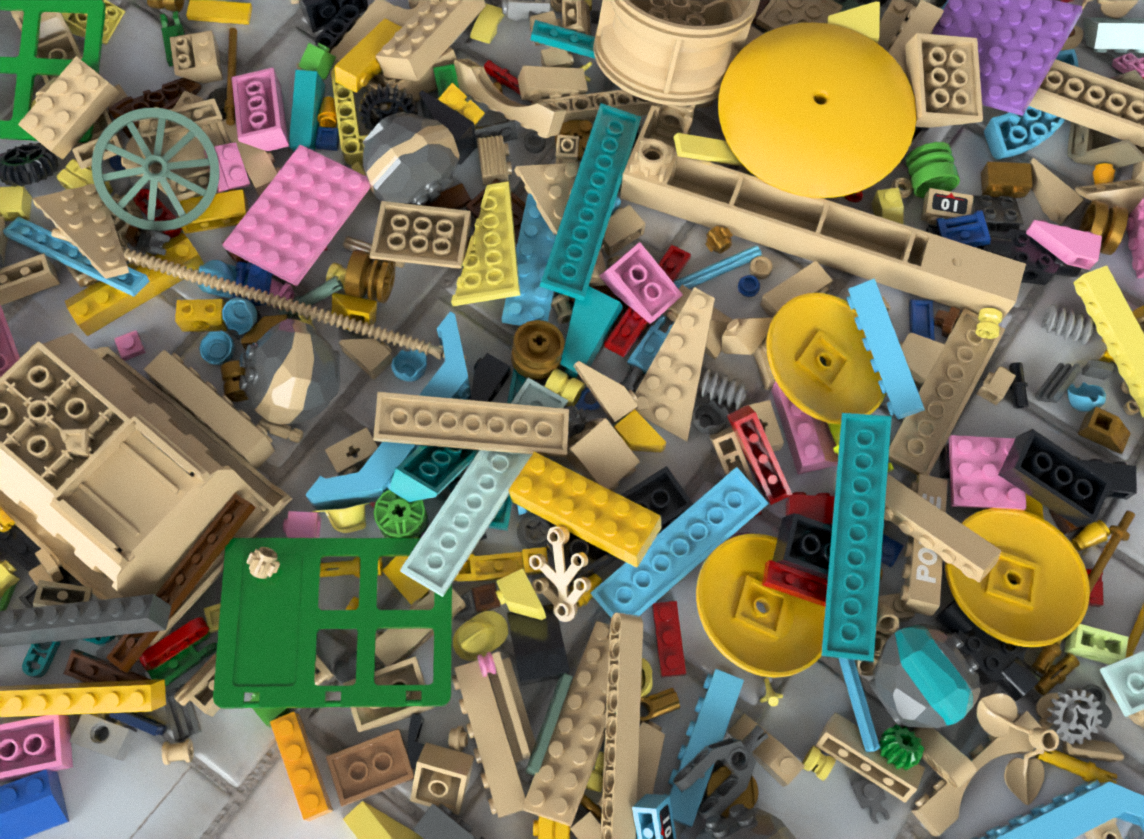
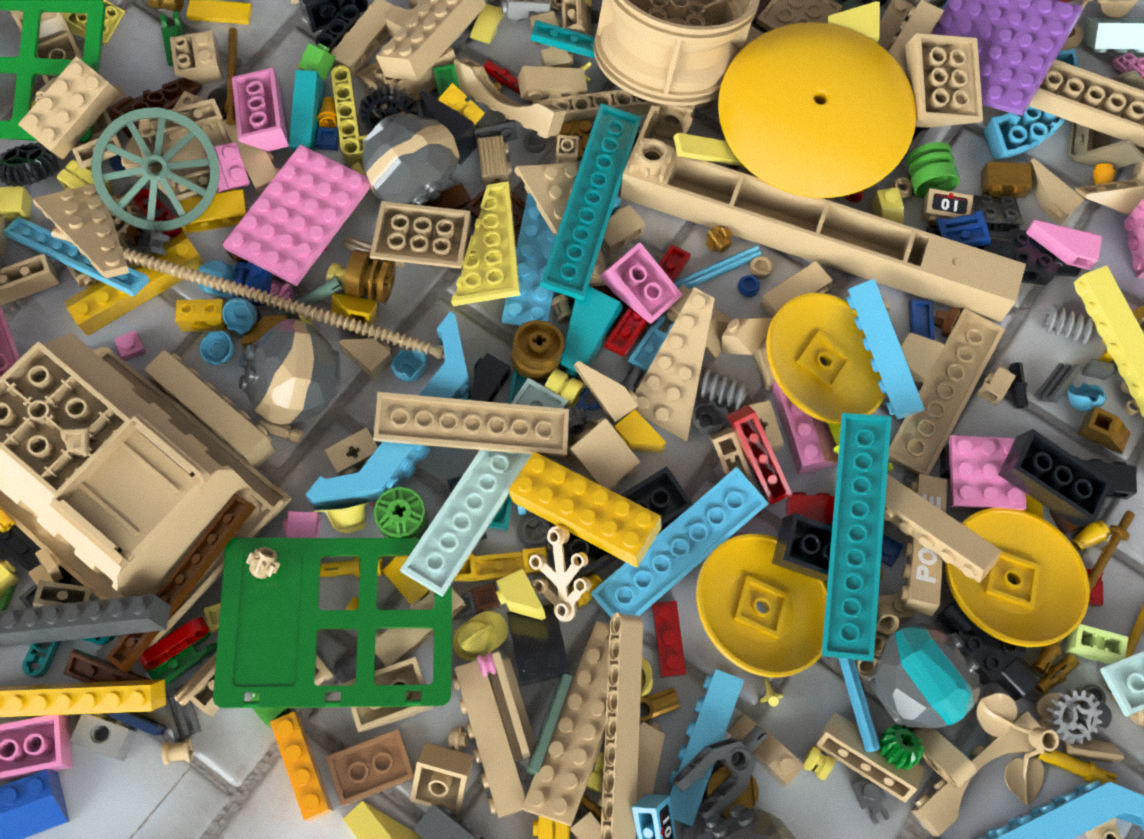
pearl gold wheel [220,360,249,402] -> none
yellow brick [335,18,402,93] -> none
teal slope [389,445,480,502] -> none
black slope [408,713,425,771] -> none
red plate [762,560,828,607] -> none
light yellow wheel [975,308,1003,339] -> none
pearl gold wheel [1079,200,1128,255] -> none

